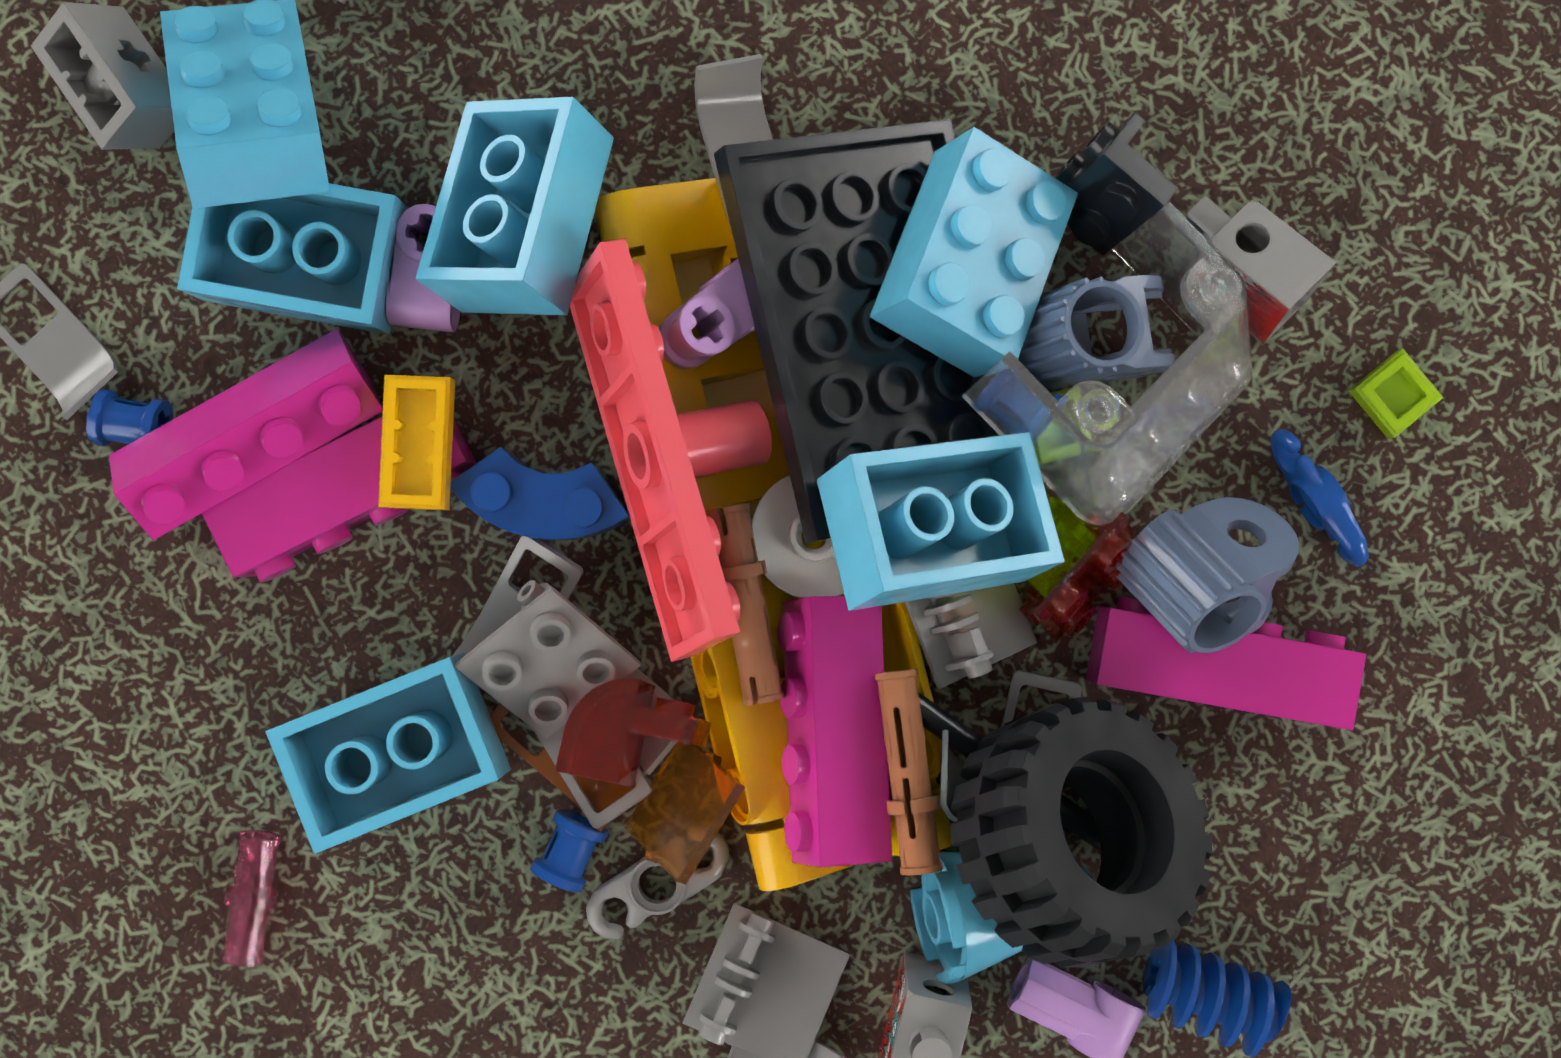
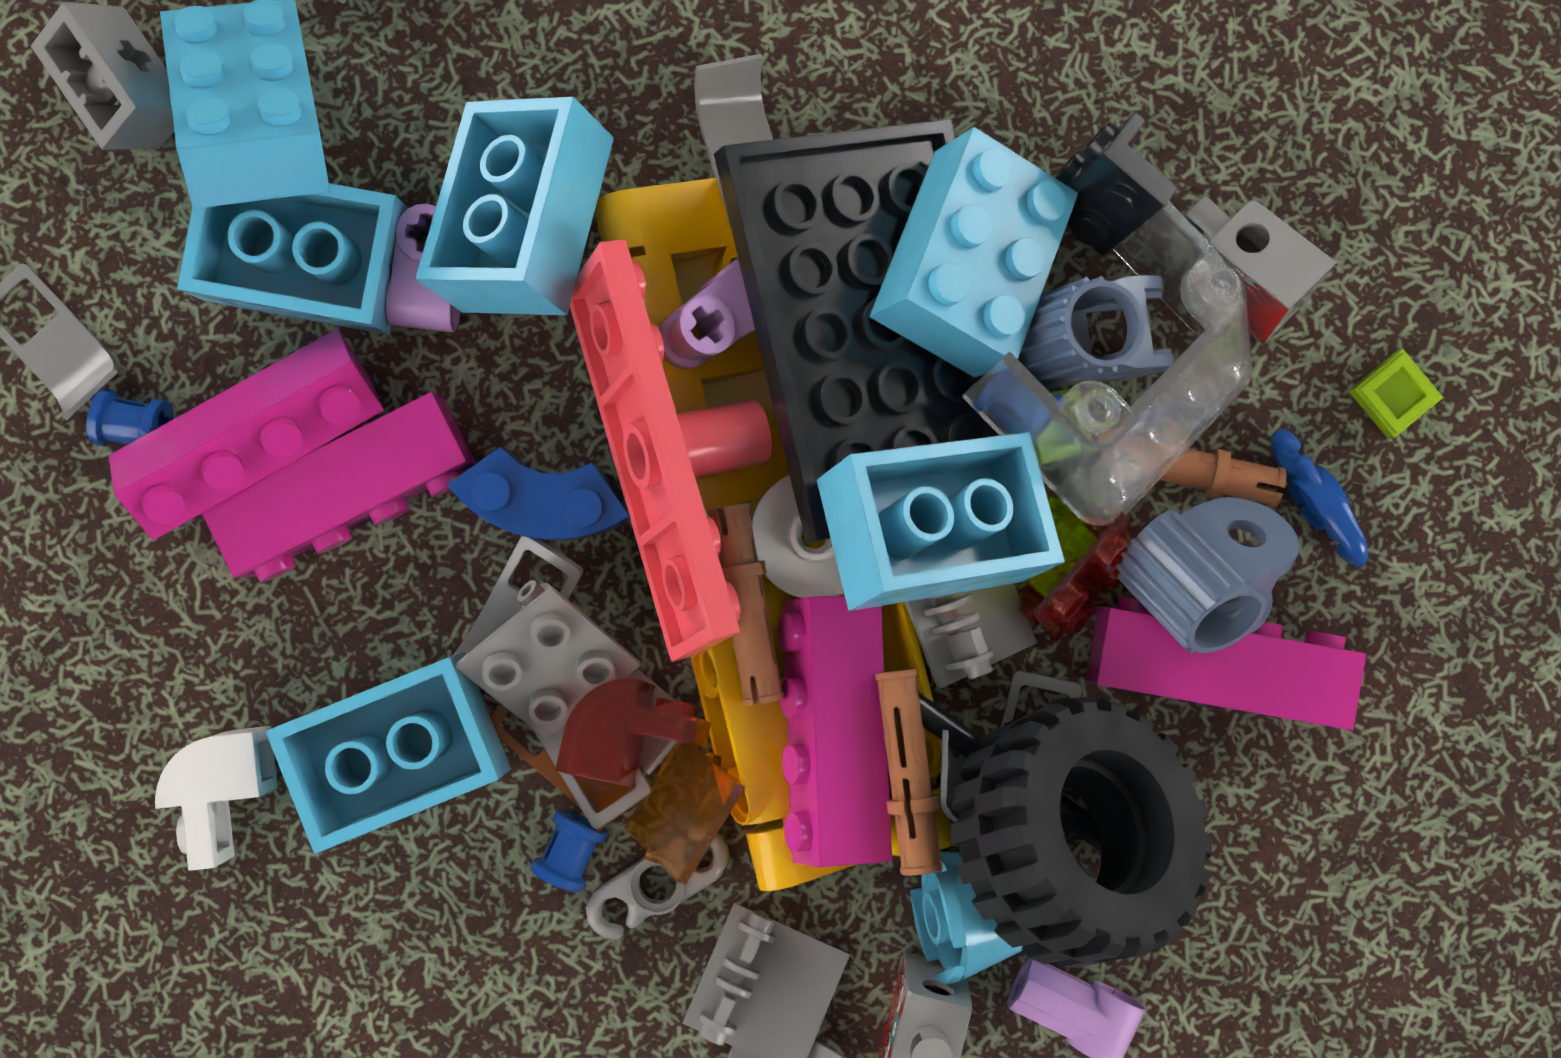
clear pink pin [221,830,281,967] -> none
yellow plate [378,375,455,510] -> none
blue piece [1143,940,1292,1058] -> none
none -> white brick [155,726,278,871]
none -> nougat pin [1087,426,1287,508]

